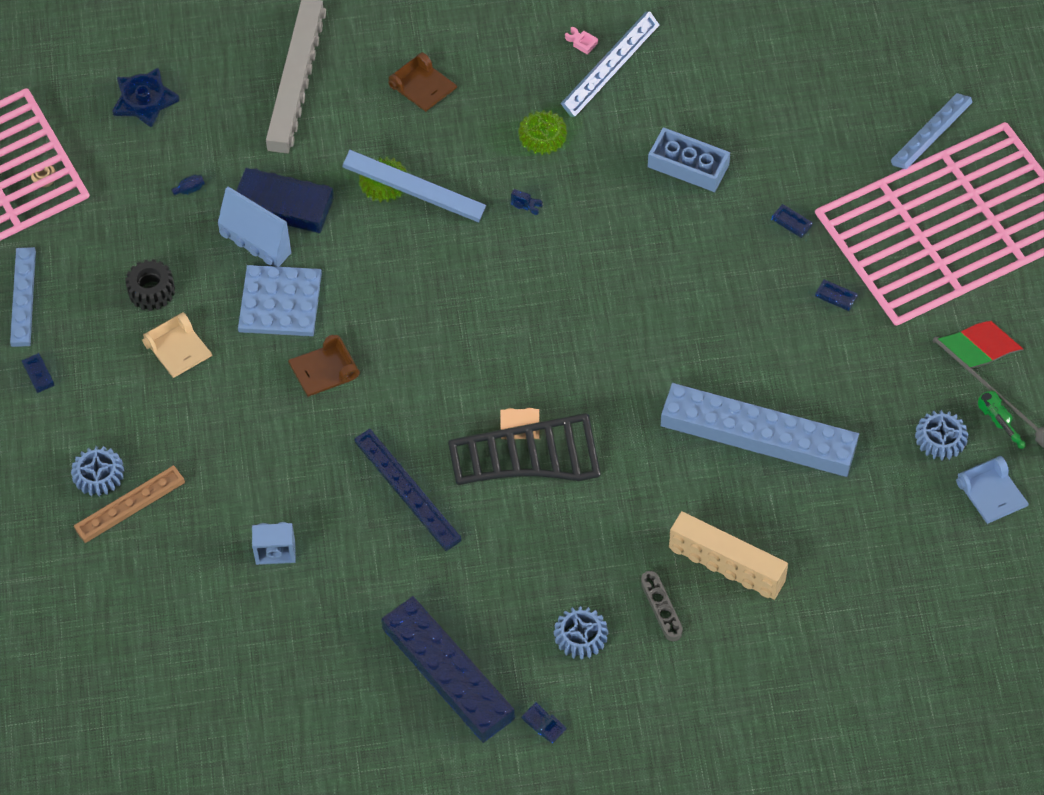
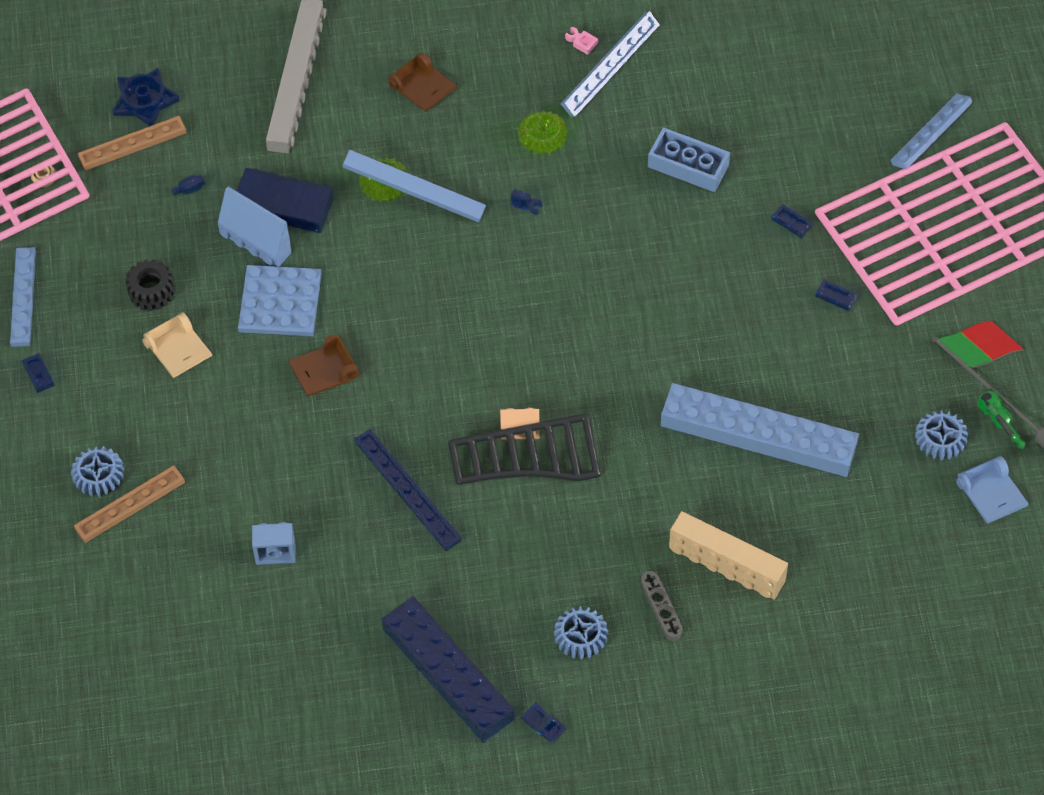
none -> medium nougat plate [77,116,186,171]

